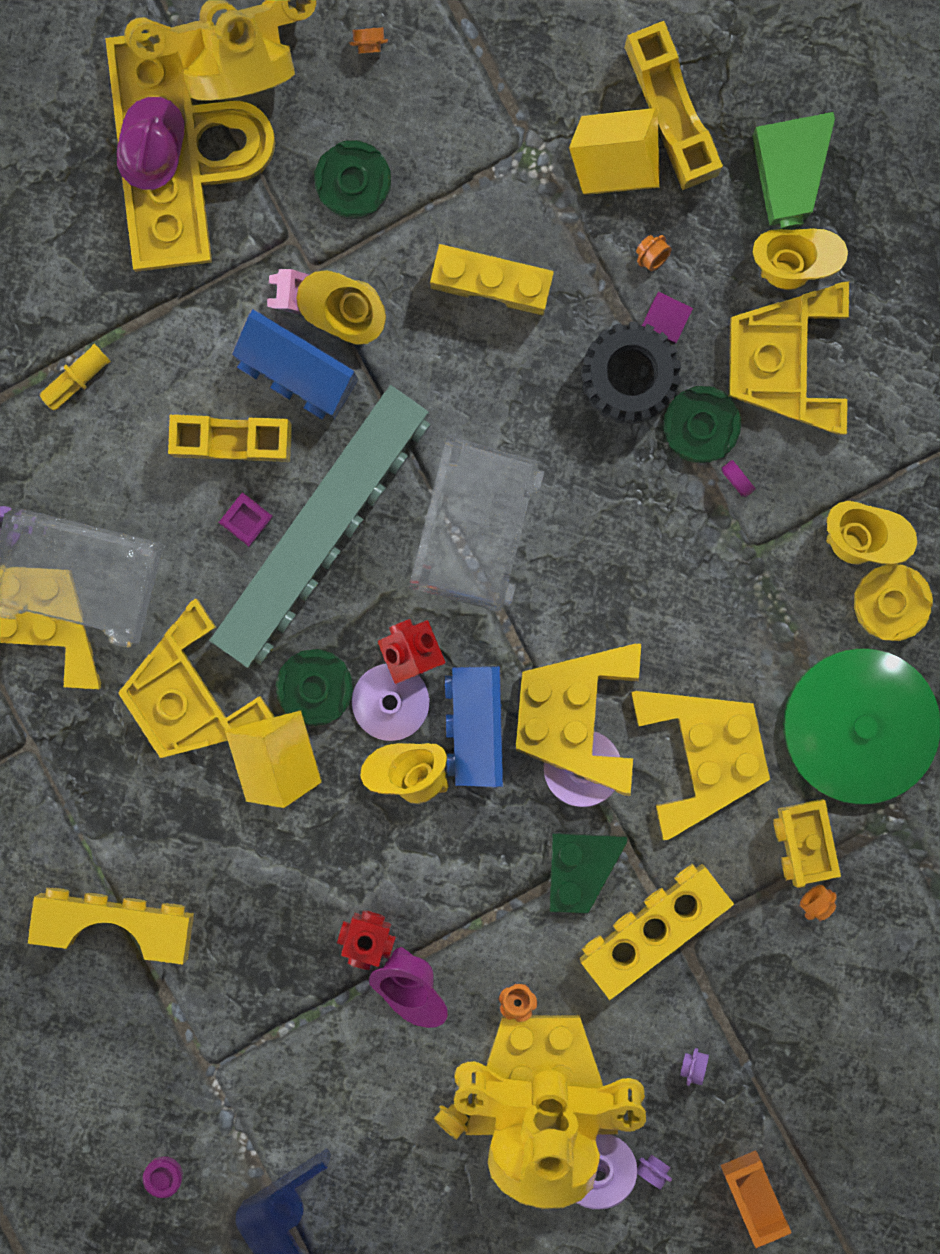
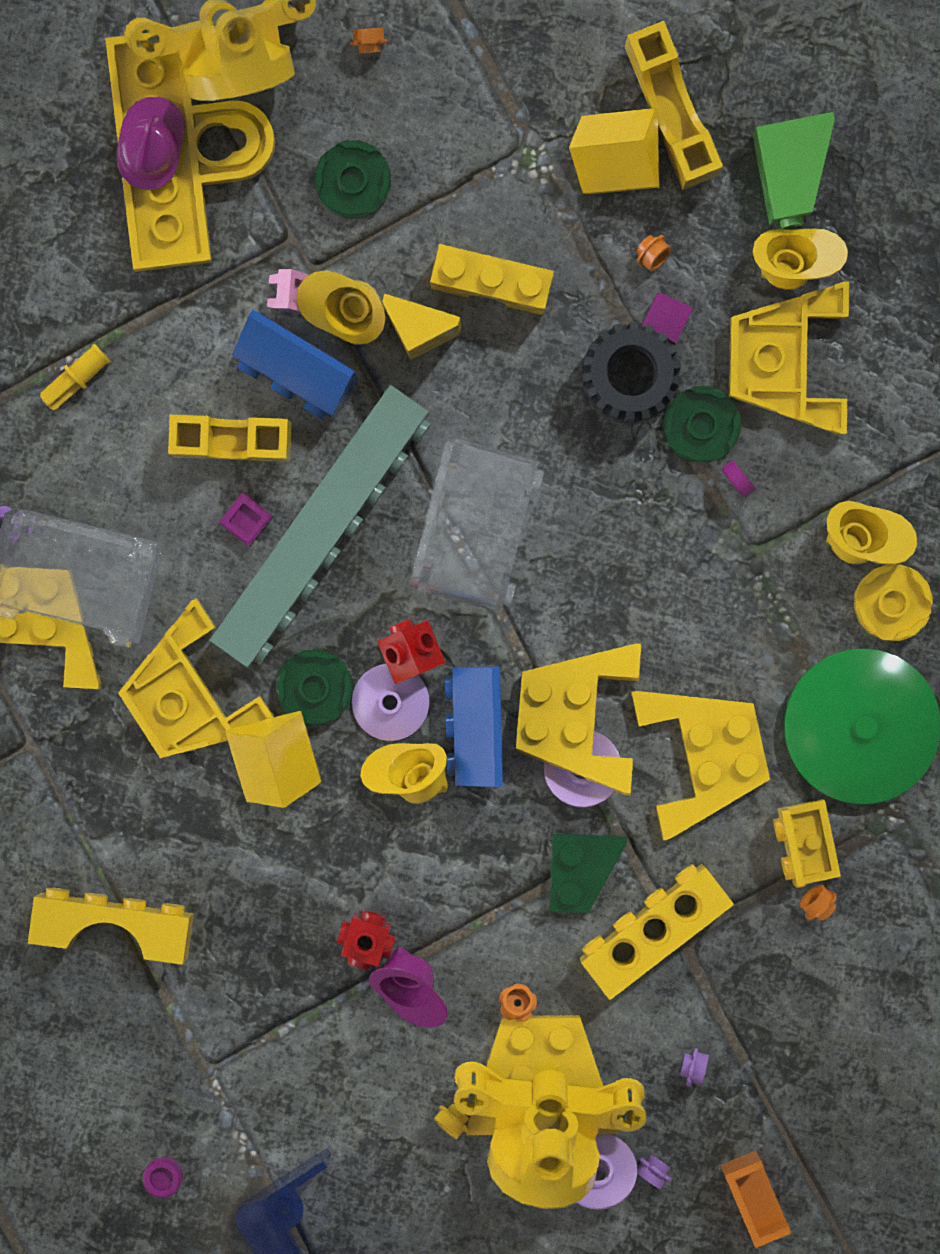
none -> yellow slope [382,294,461,360]

